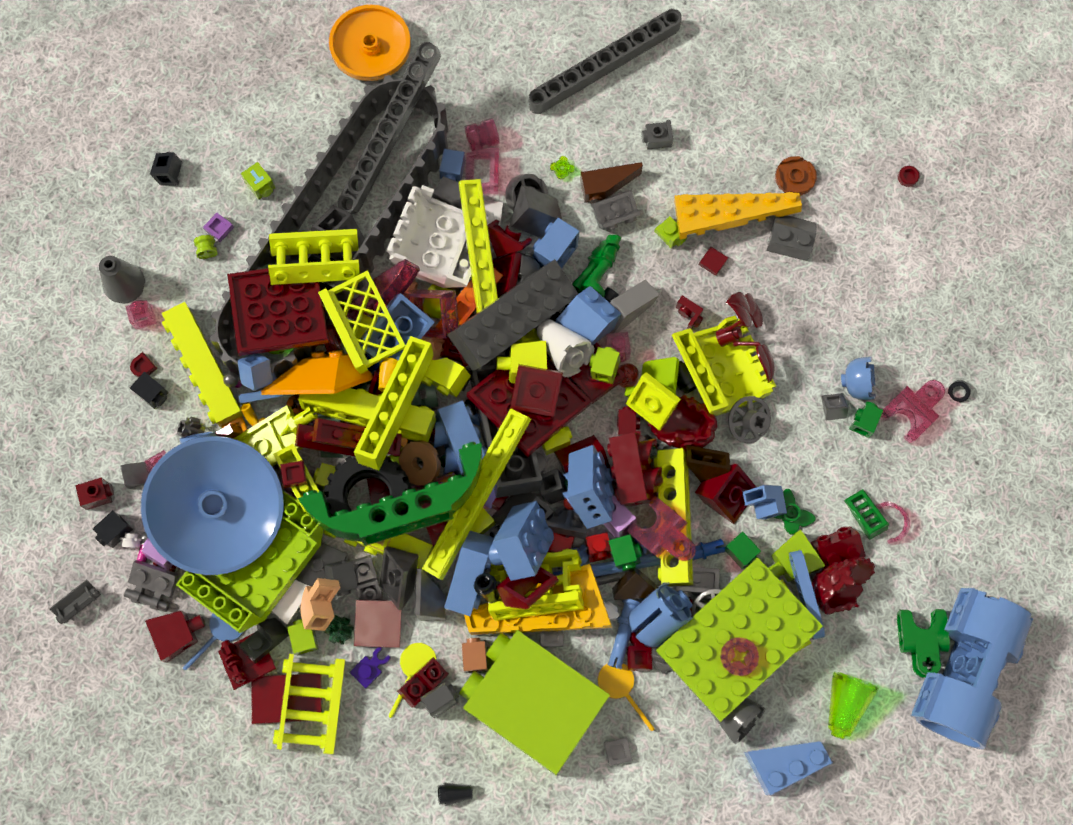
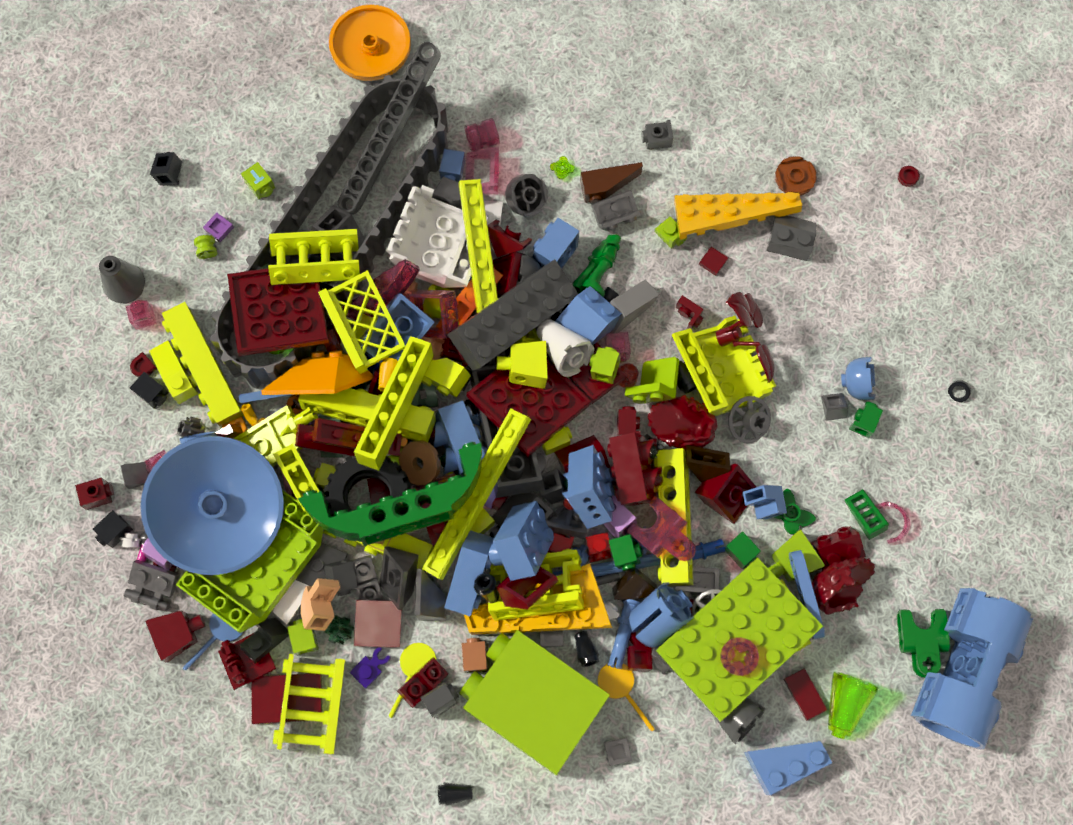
dark grey hinge [49,579,101,624] -> none
flat silver piece [223,372,242,388] -> none
medium blue panel [238,354,273,391] -> none
dark red tile [280,460,307,488] -> none
flat silver slope [509,185,562,238] -> none
dark red plate [510,364,563,417] -> none
dark grey beam [529,9,682,114] -> none
neon yellow tile [626,372,681,431] -> none
clear pink piece [881,380,945,444] -> none
none -> neon yellow slope [149,341,198,404]
none -> black cone [574,631,599,667]
none -> dark red tile [783,668,827,721]

